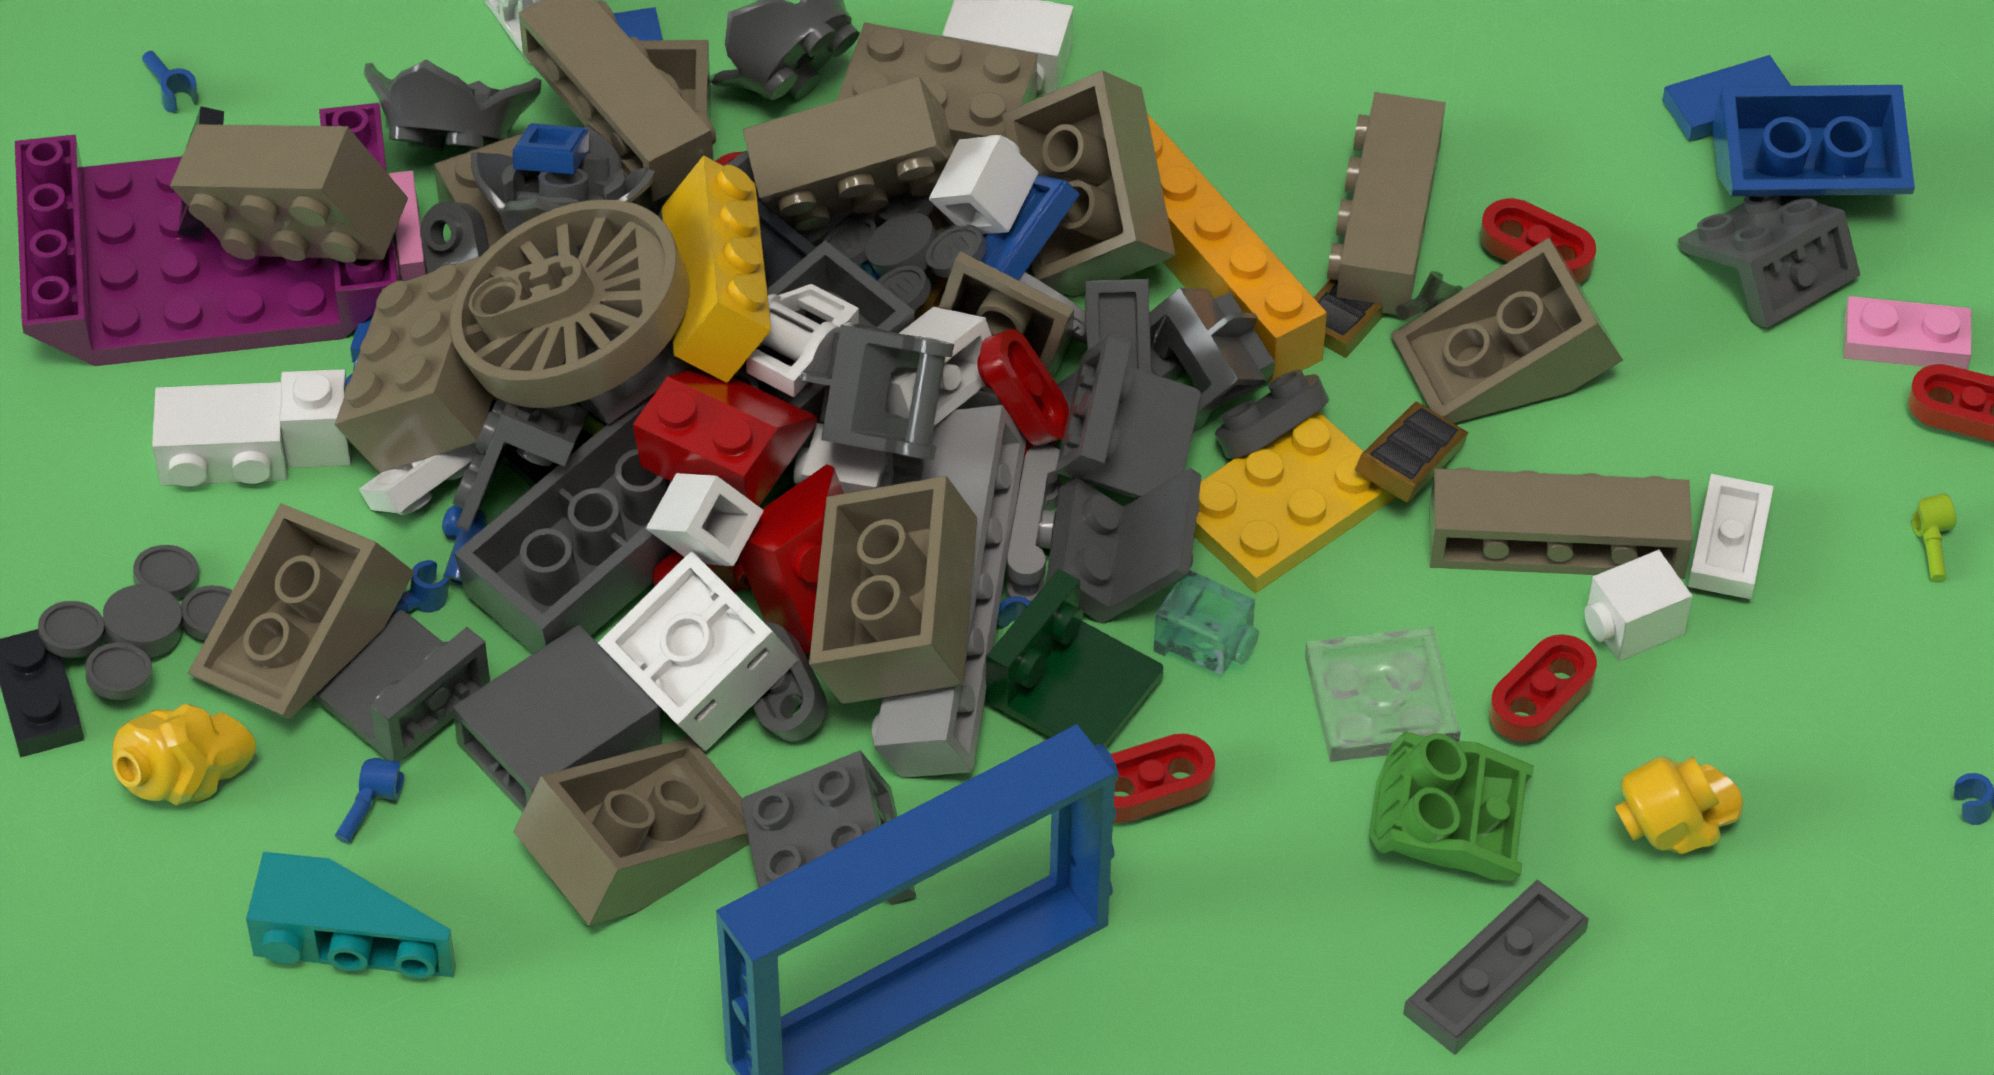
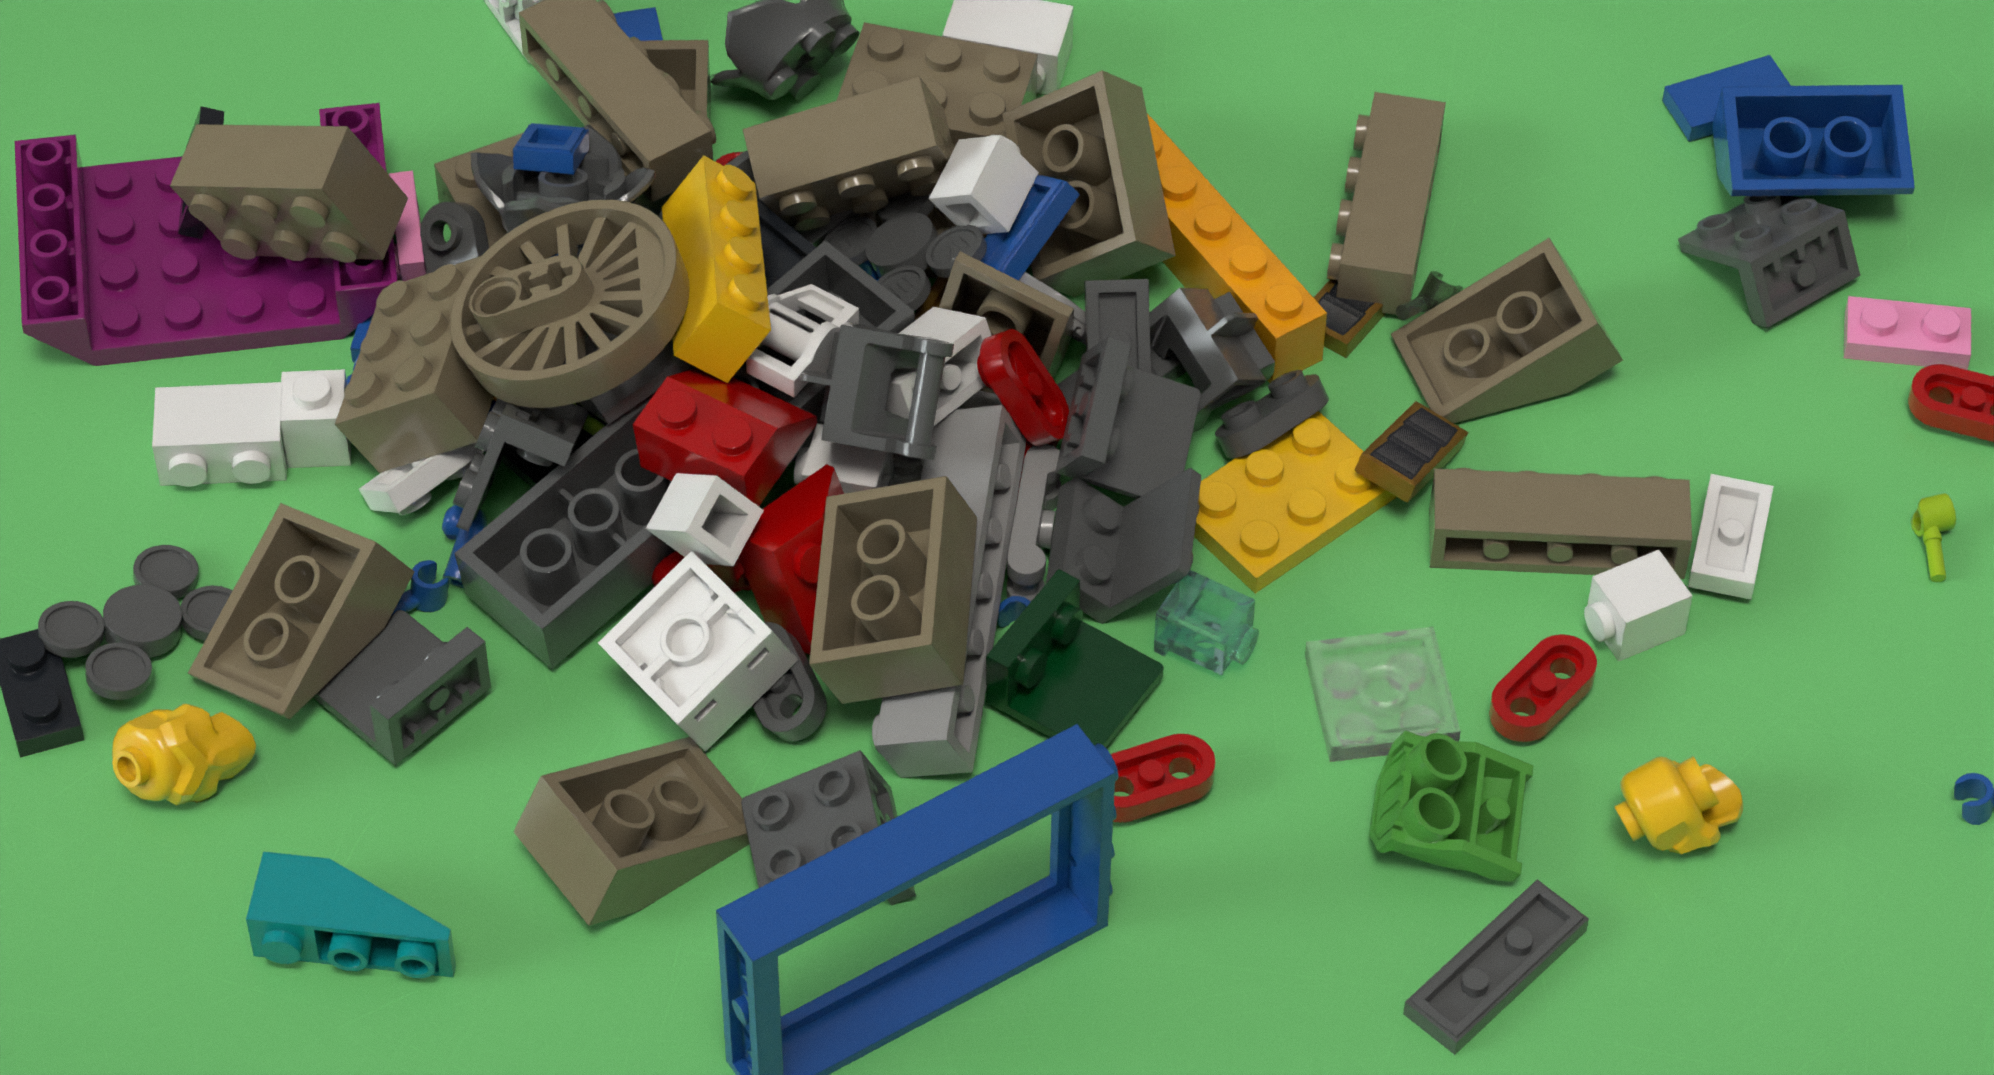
blue hand [142,51,198,112] -> none
blue hand [335,758,404,844] -> none
dark grey brick [364,60,542,152] -> none
dark grey brick [452,625,663,813] -> none
red plate [1480,198,1596,283] -> none

